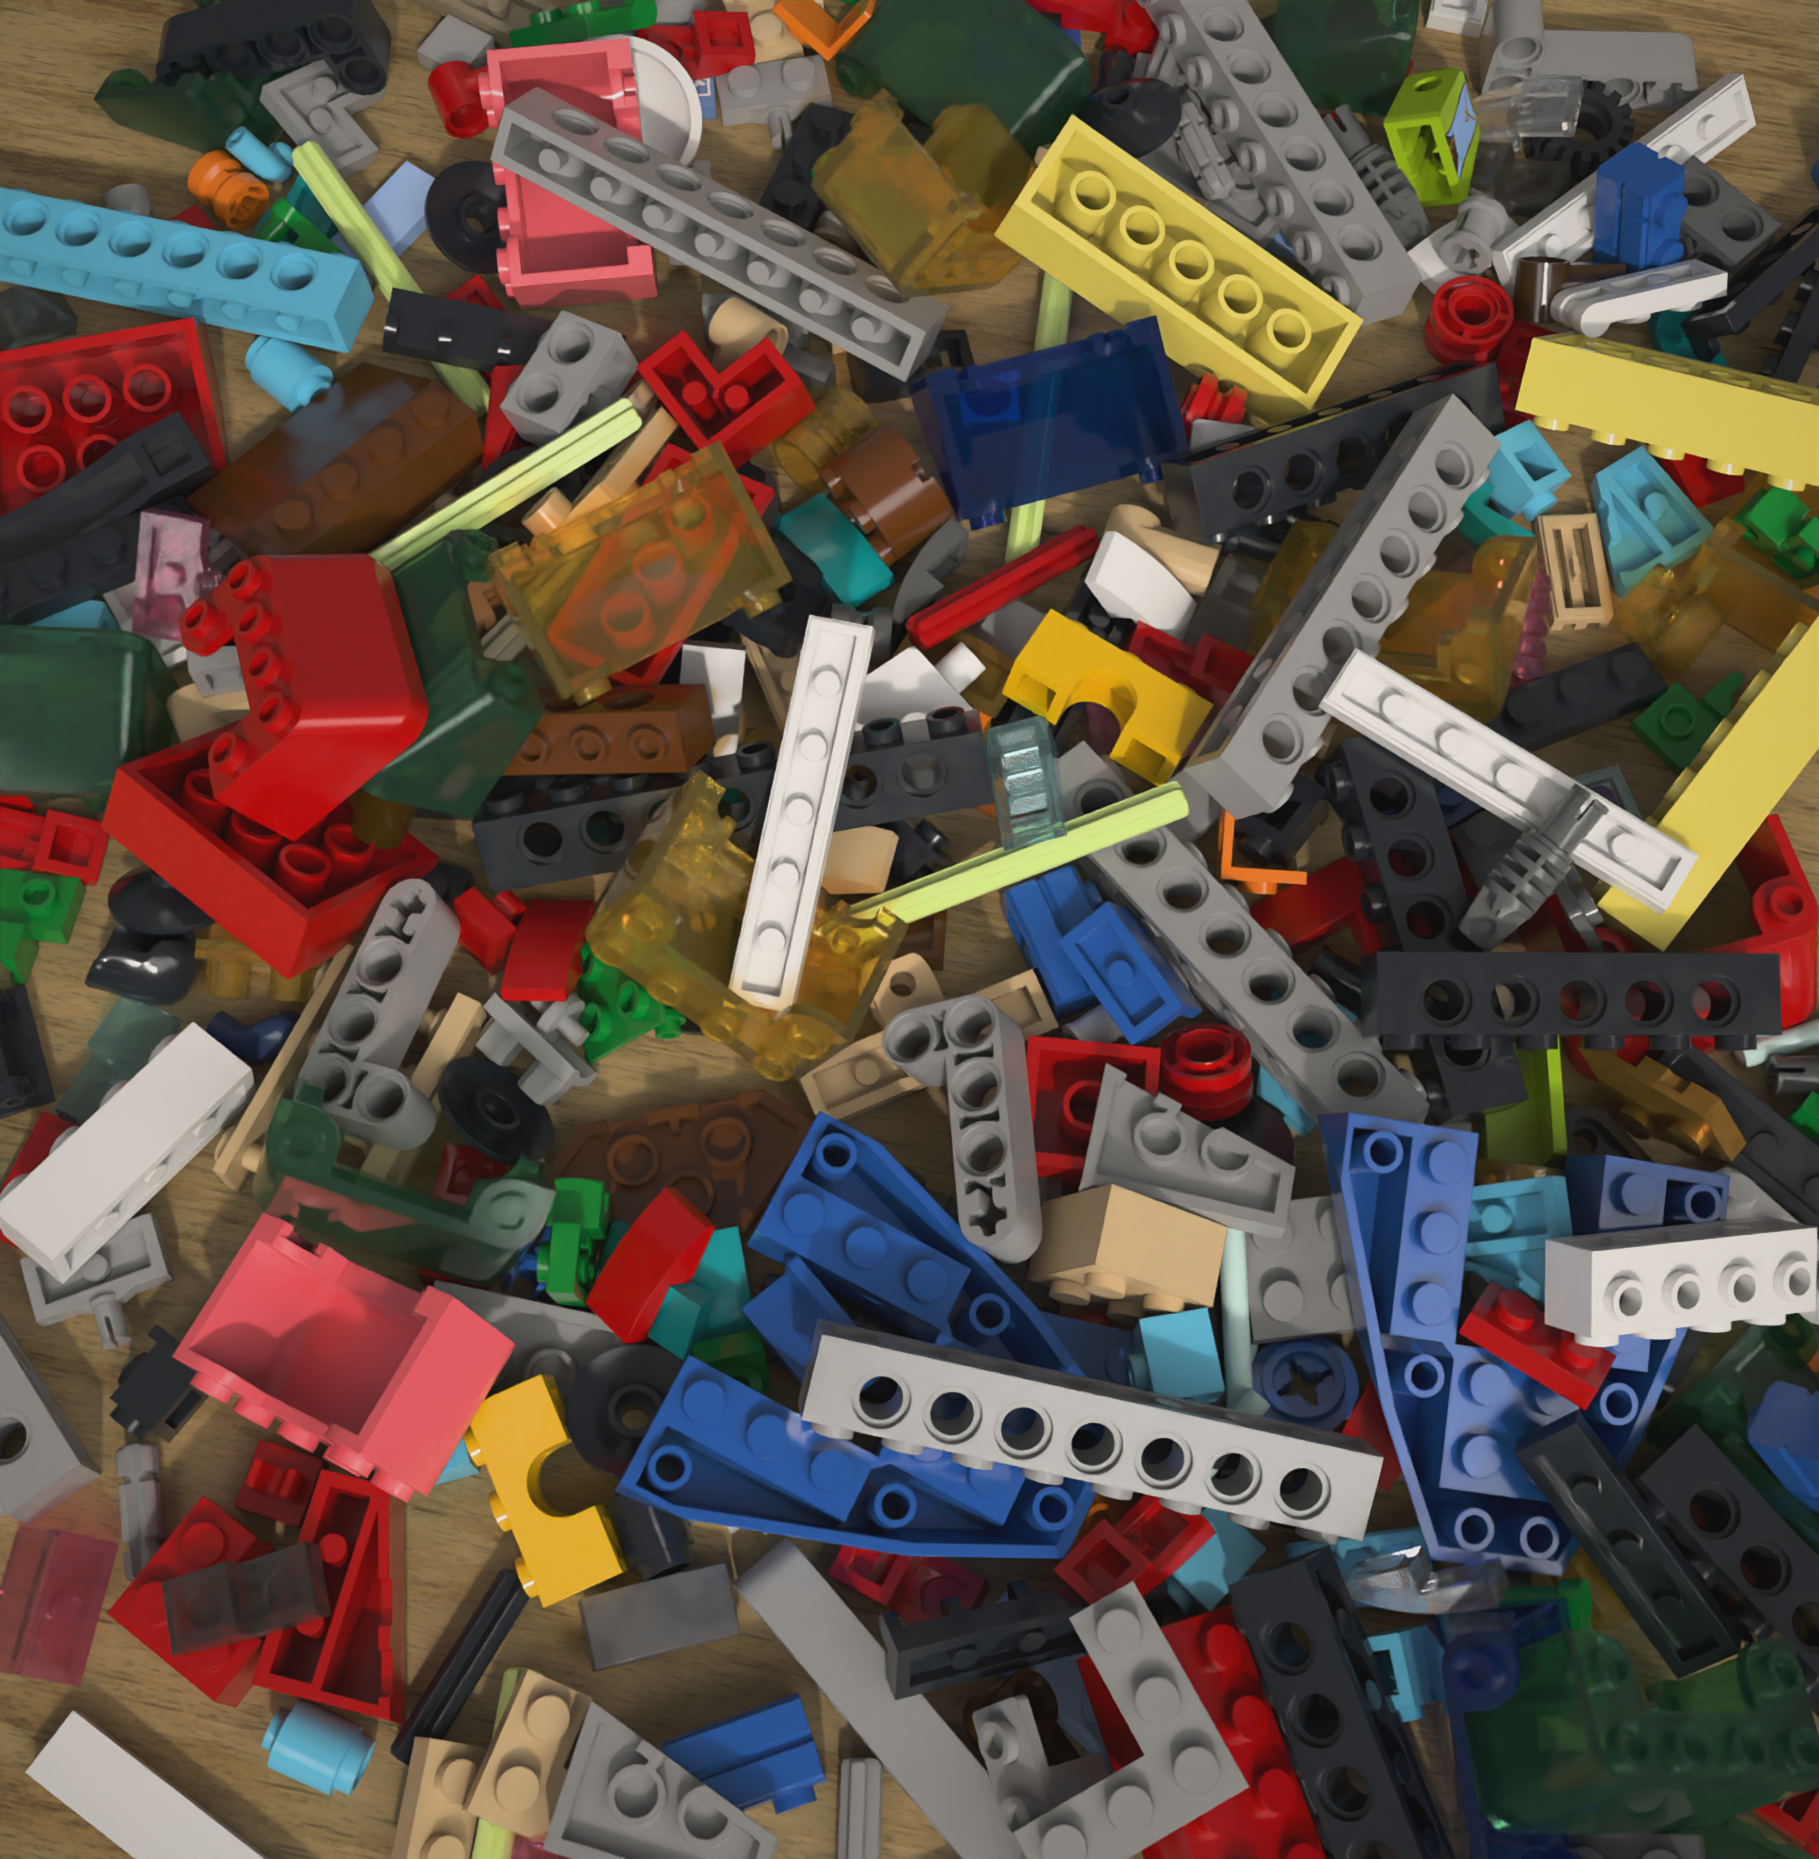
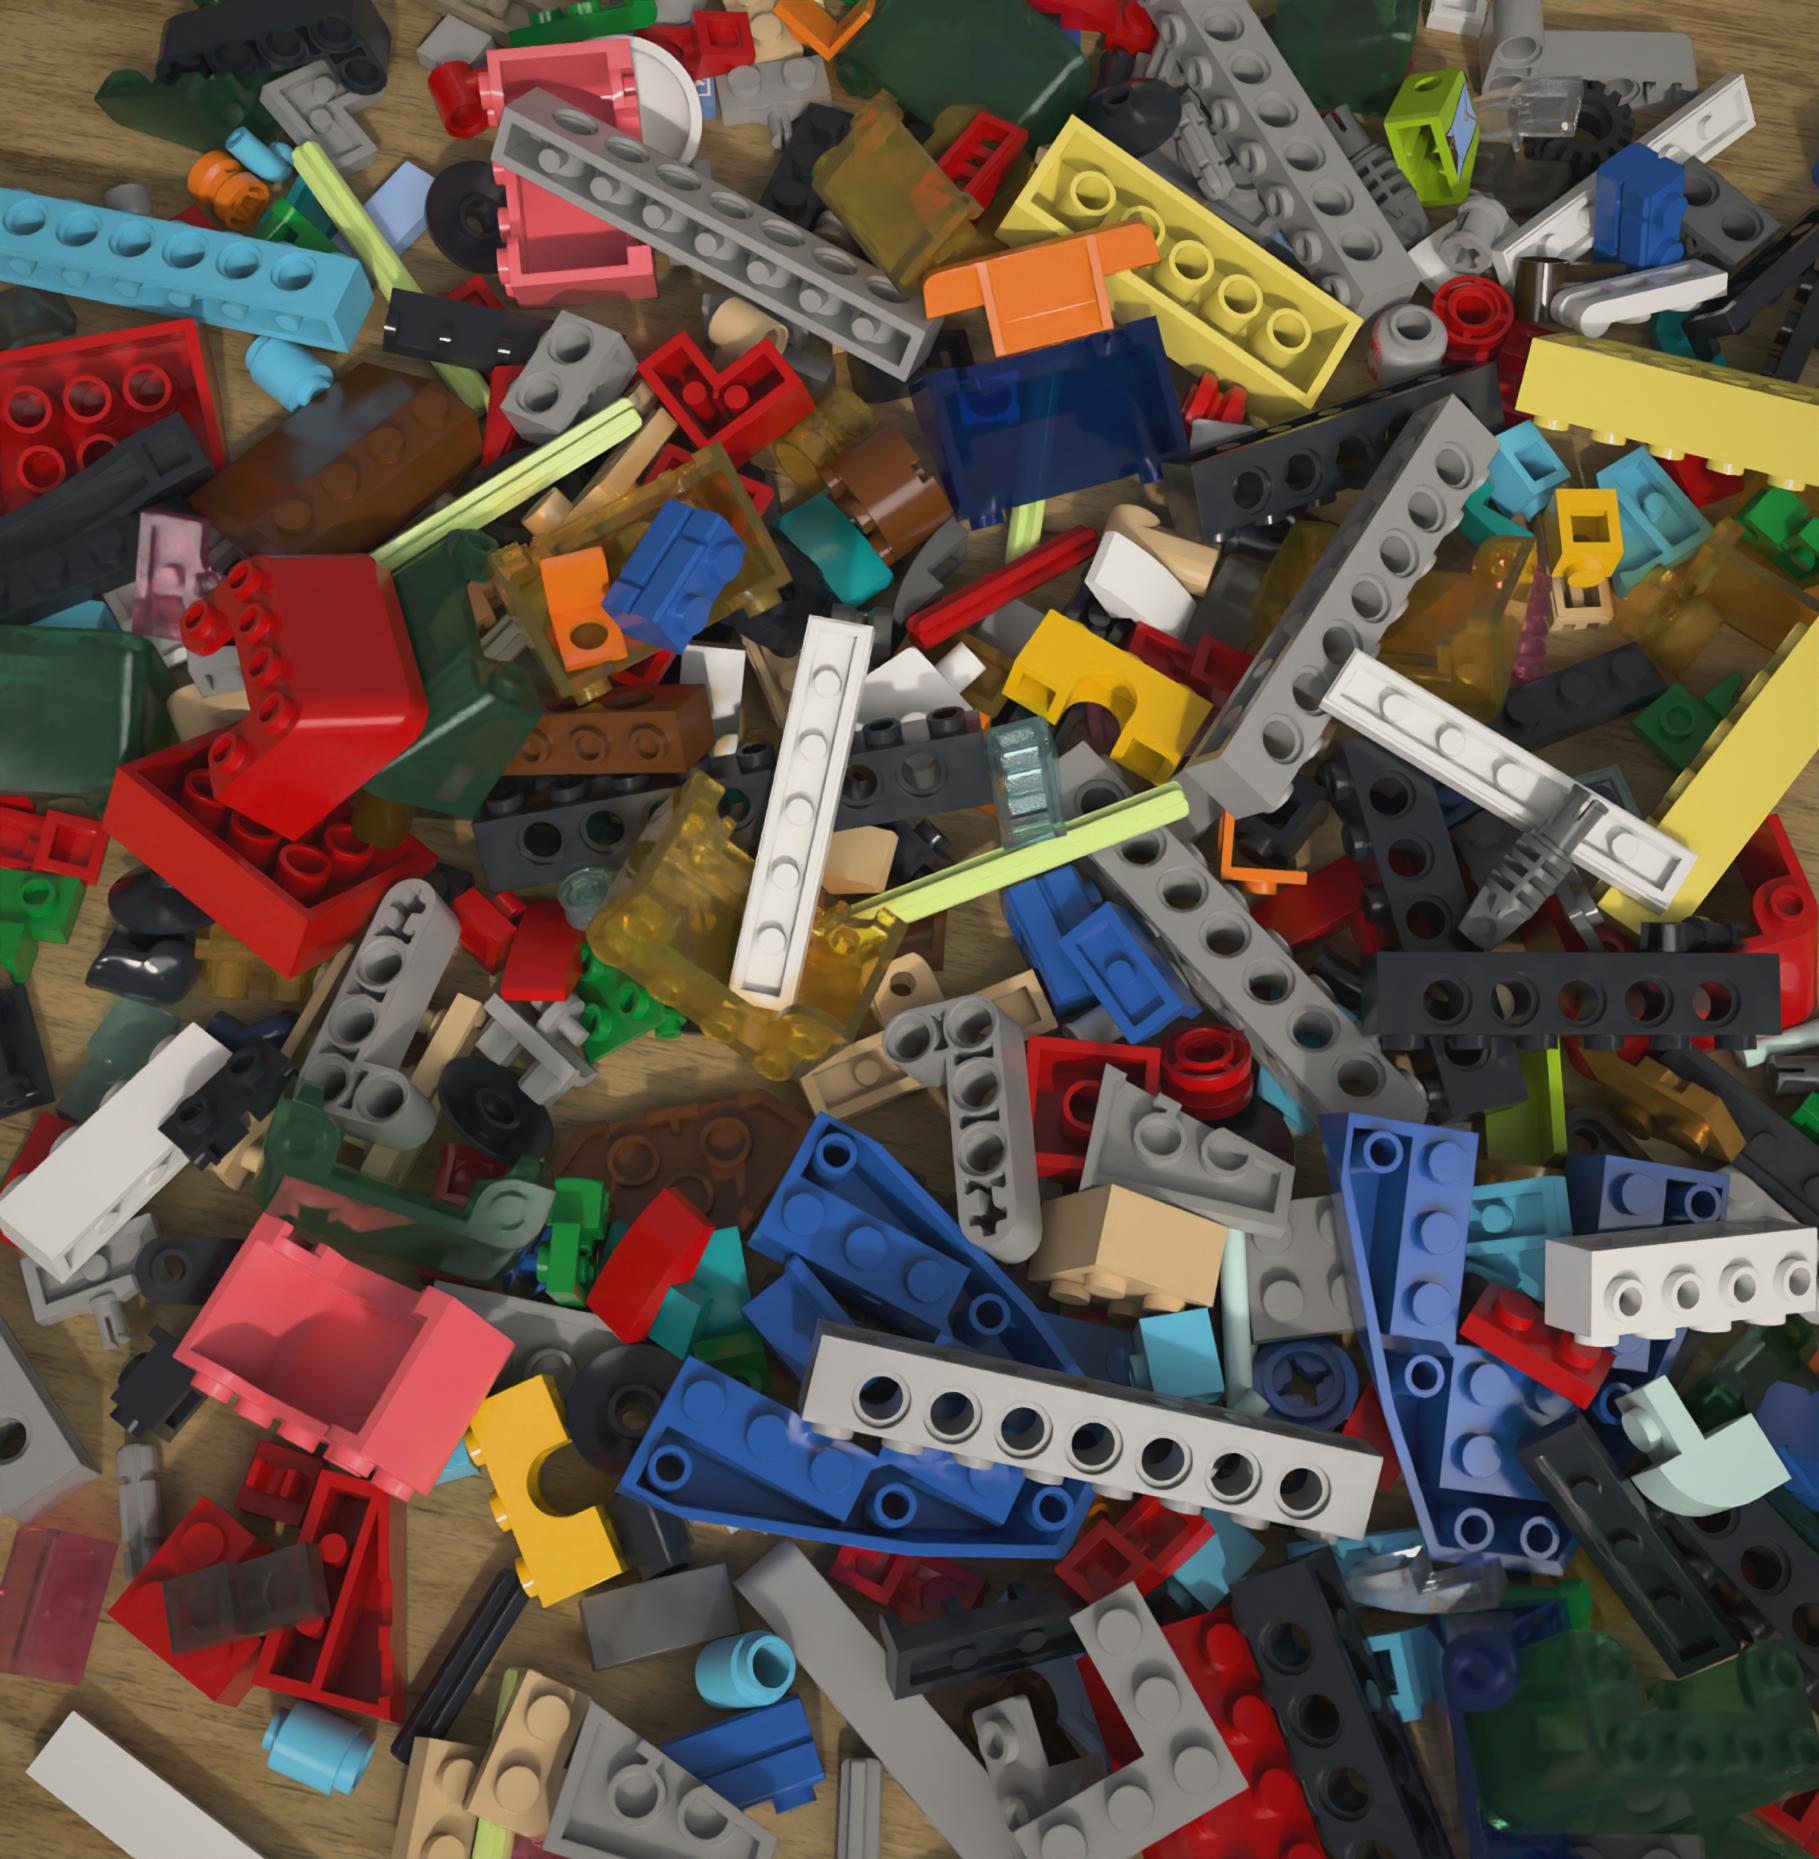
none -> black plate [131,1235,246,1306]
none -> black hinge [157,1034,299,1172]
none -> orange bracket [538,546,628,672]
none -> clear light blue bush [557,867,622,931]
none -> blue brick [601,499,747,655]
none -> medium azure brick [695,1630,796,1712]
none -> red slope [913,110,1029,241]
none -> orange plate [922,218,1161,363]
none -> light grey head [1365,304,1448,386]
none -> yellow brick [1541,489,1624,588]
none -> light aqua brick [1614,1375,1791,1517]
none -> black piece [1640,916,1749,953]

